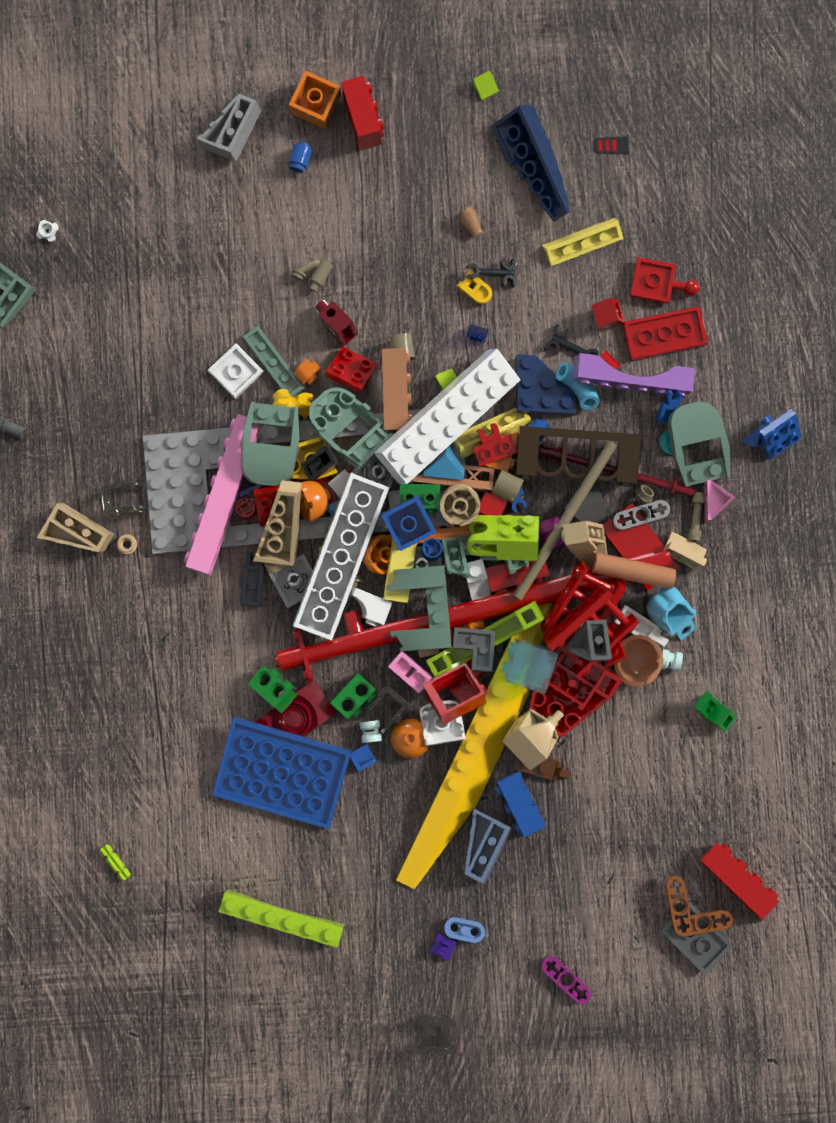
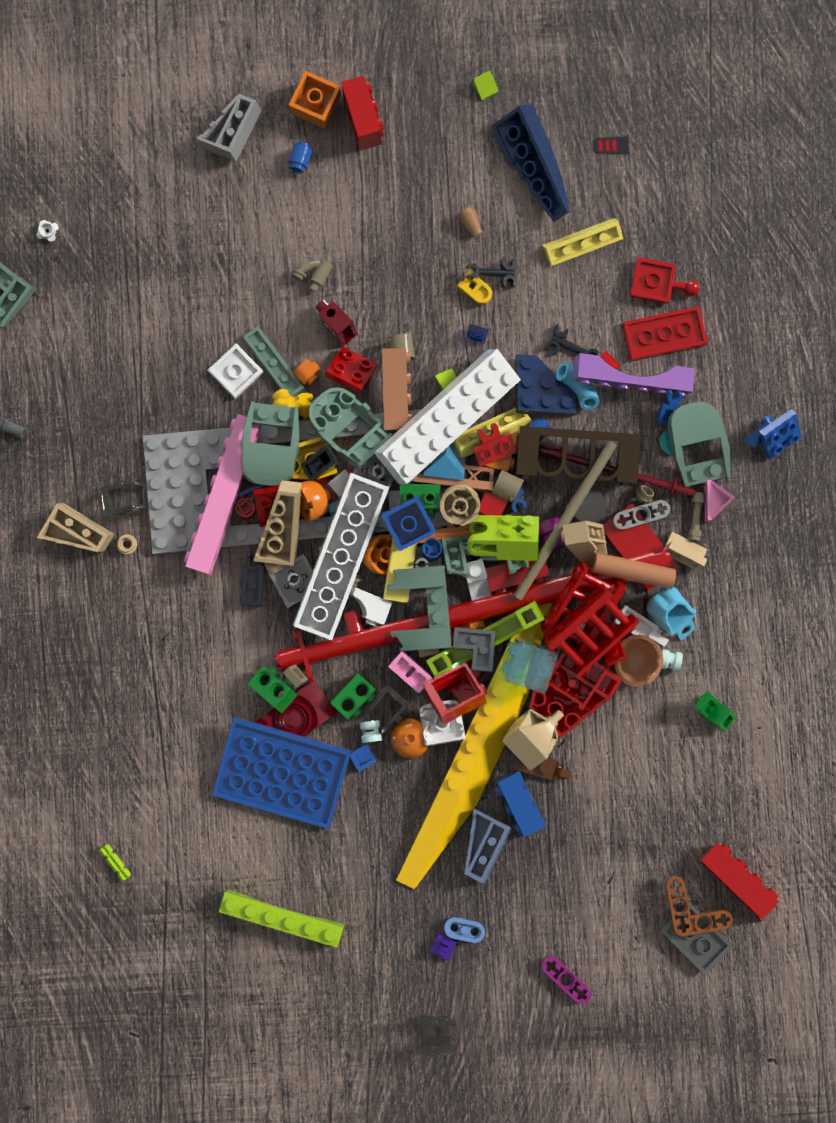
dark grey slope [564,620,612,662] -> none
red piece [592,297,625,330] -> none
none -> dark tan plate [283,664,308,688]

